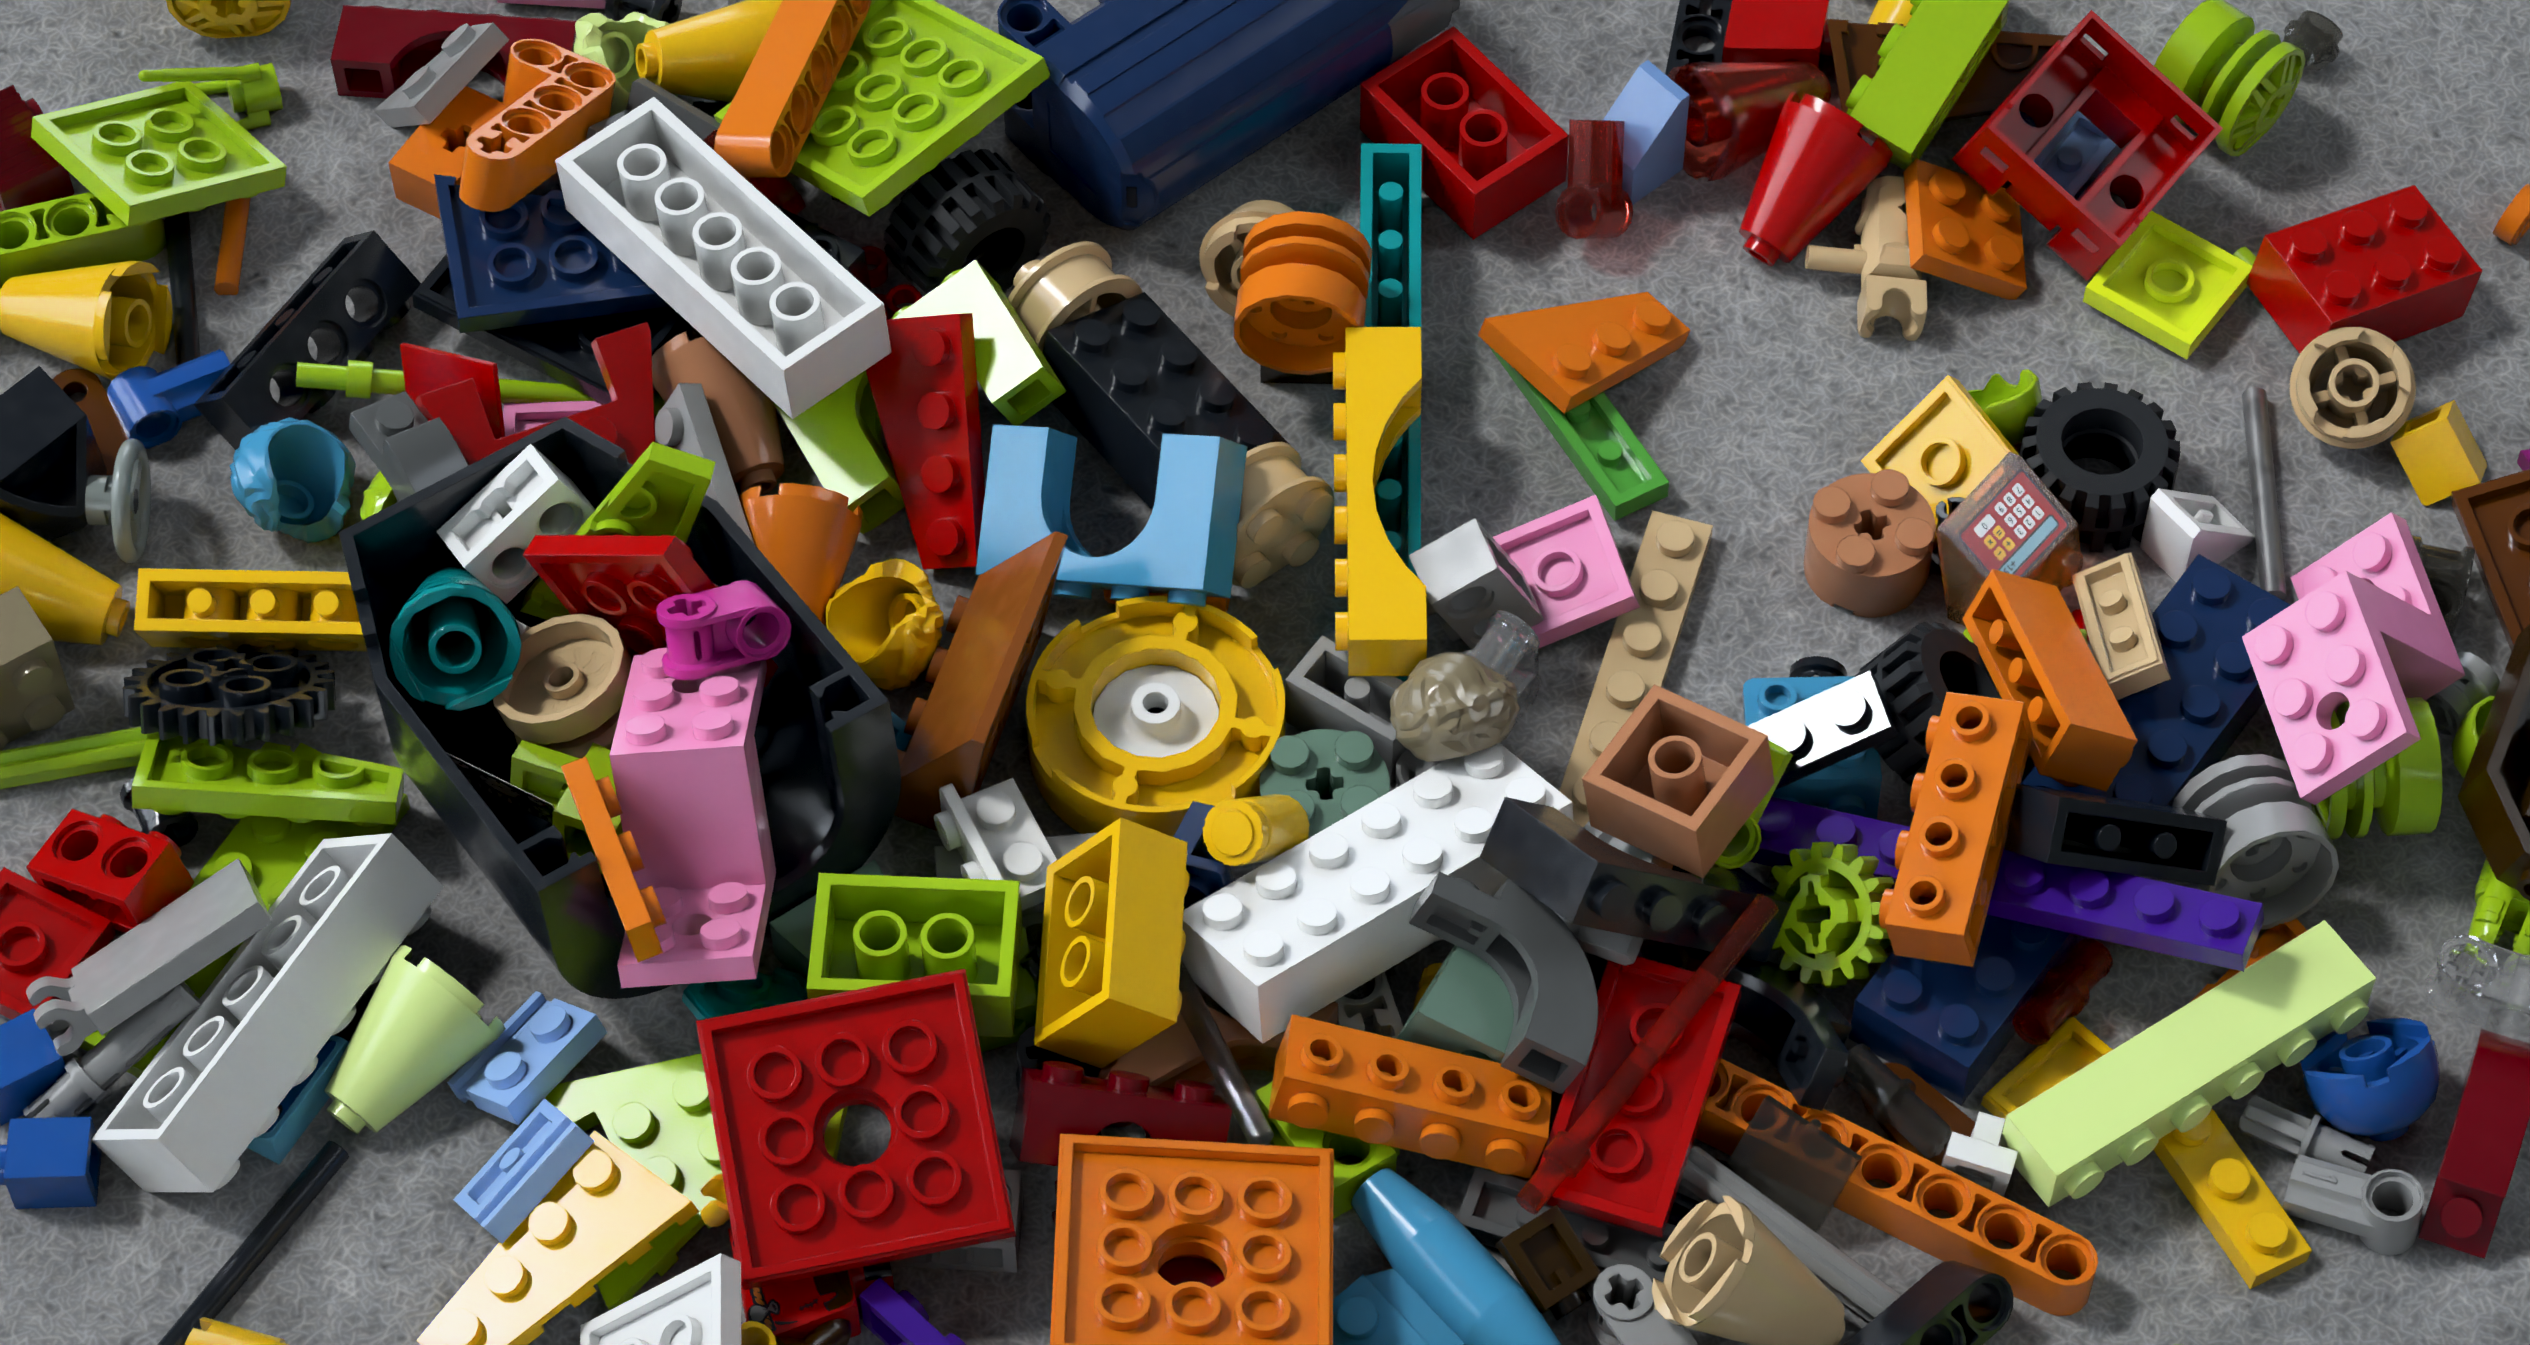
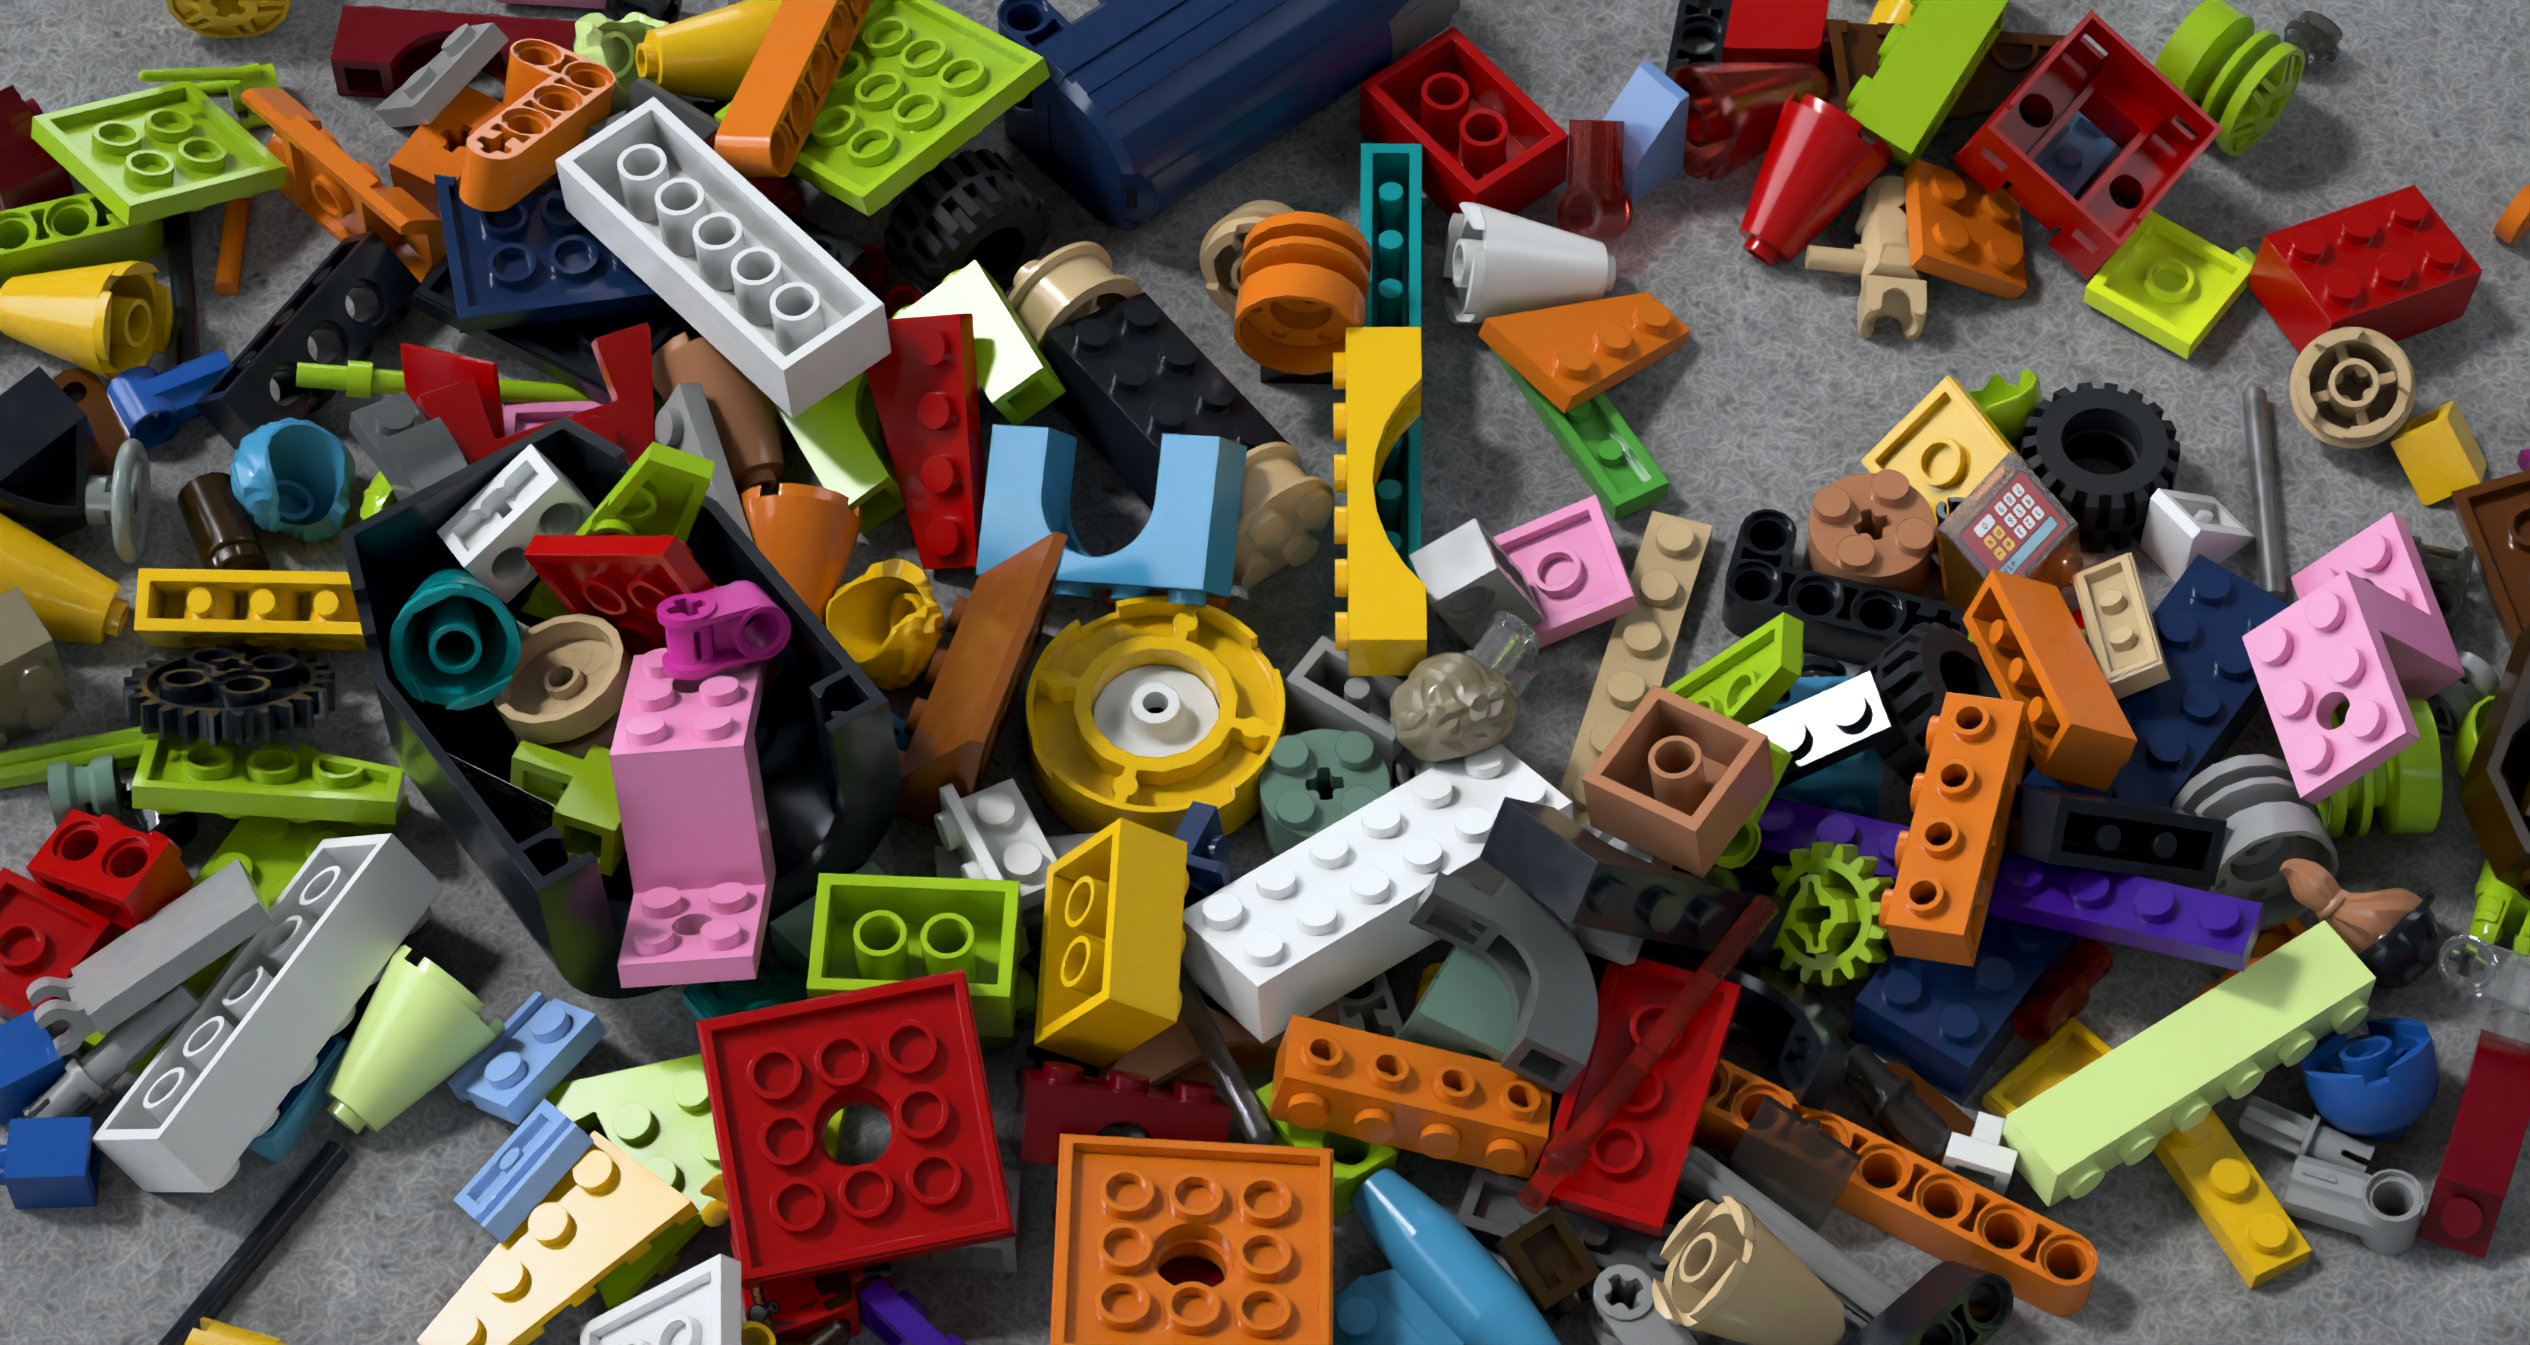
orange wing [561,757,667,963] -> none
yellow piece [1203,794,1310,866] -> none
none -> sand green wheel [47,754,124,827]
none -> dark brown piece [177,472,270,570]
none -> orange piece [241,88,446,303]
none -> white cone [1442,202,1616,325]
none -> lime wing [1666,612,1804,726]
none -> black beam [1722,509,1969,666]
none -> piece [2280,858,2439,989]

